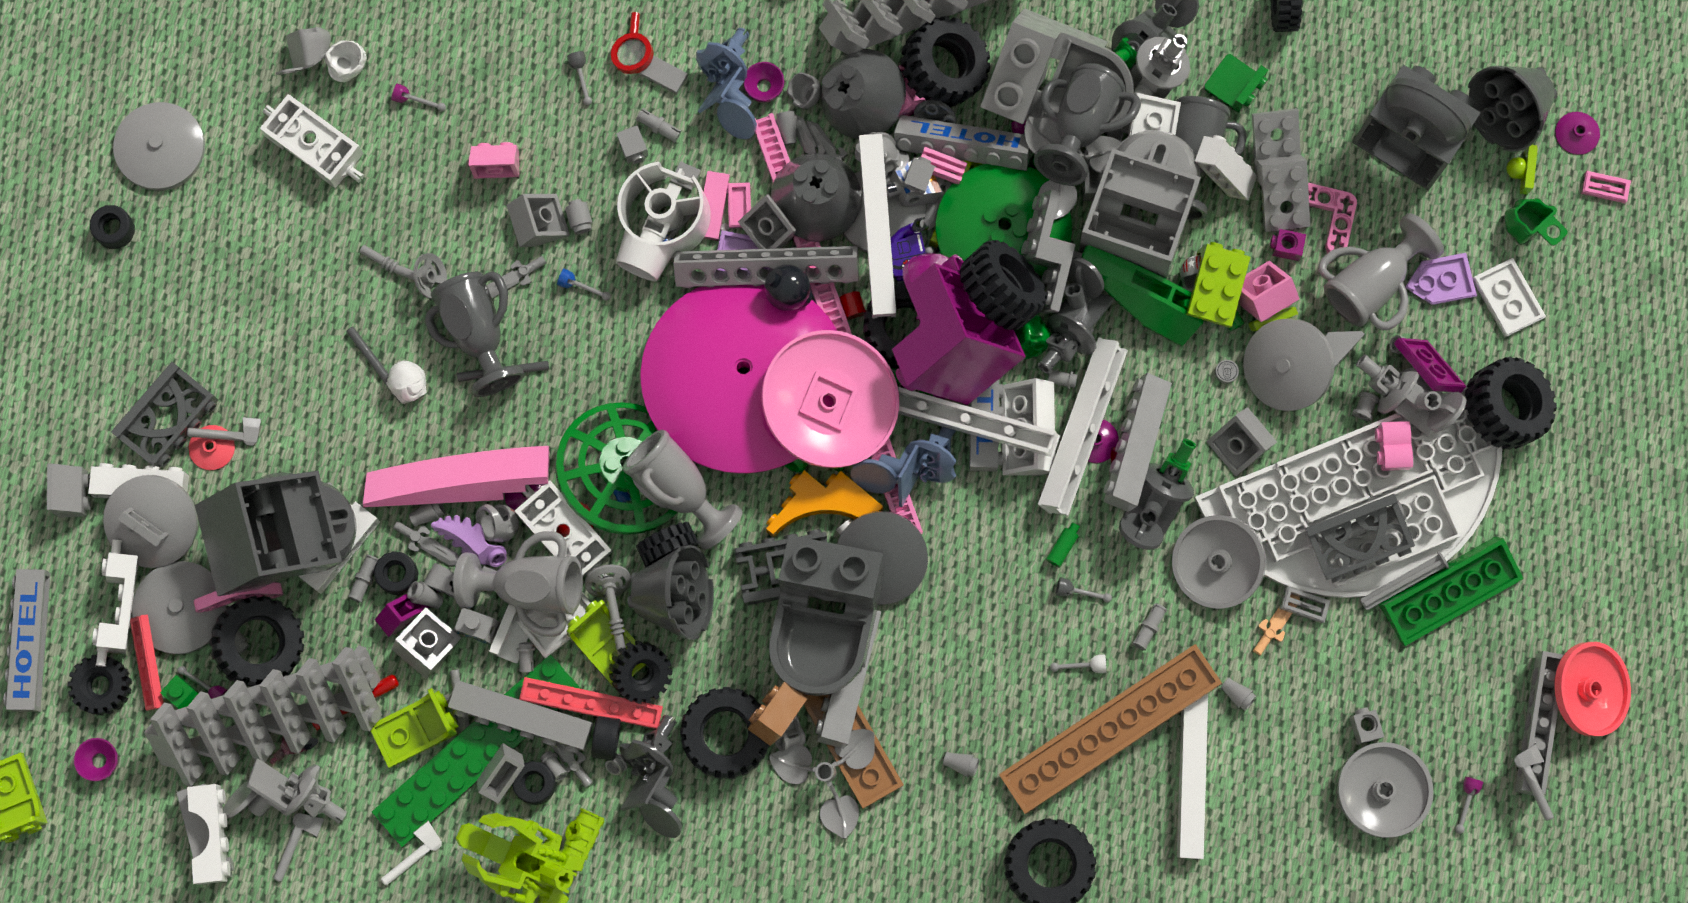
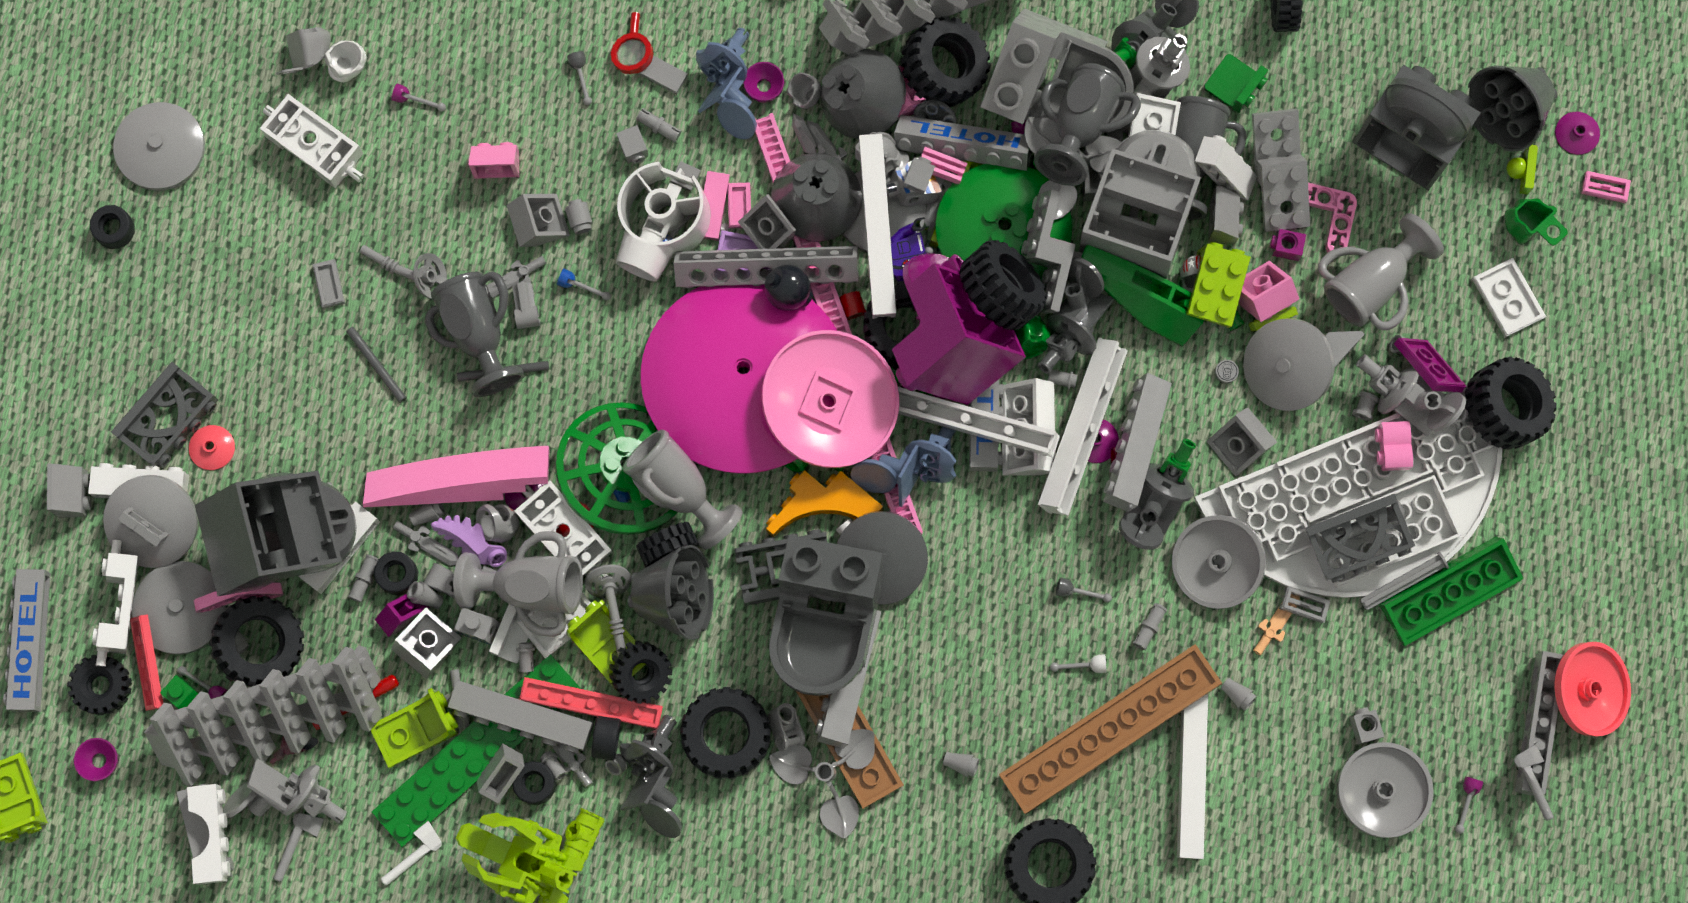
light grey piece [187,417,261,446] -> none
white hair [386,361,427,404] -> none
medium nougat brick [748,682,807,746] -> none
light grey cone [776,111,797,145] -> none
green cylinder [1046,522,1080,568] -> none
lavender tile [1405,253,1477,305] -> none
none -> light grey tile [313,259,345,309]
none -> light grey piece [512,282,540,329]
none -> light grey slope [1208,186,1244,244]

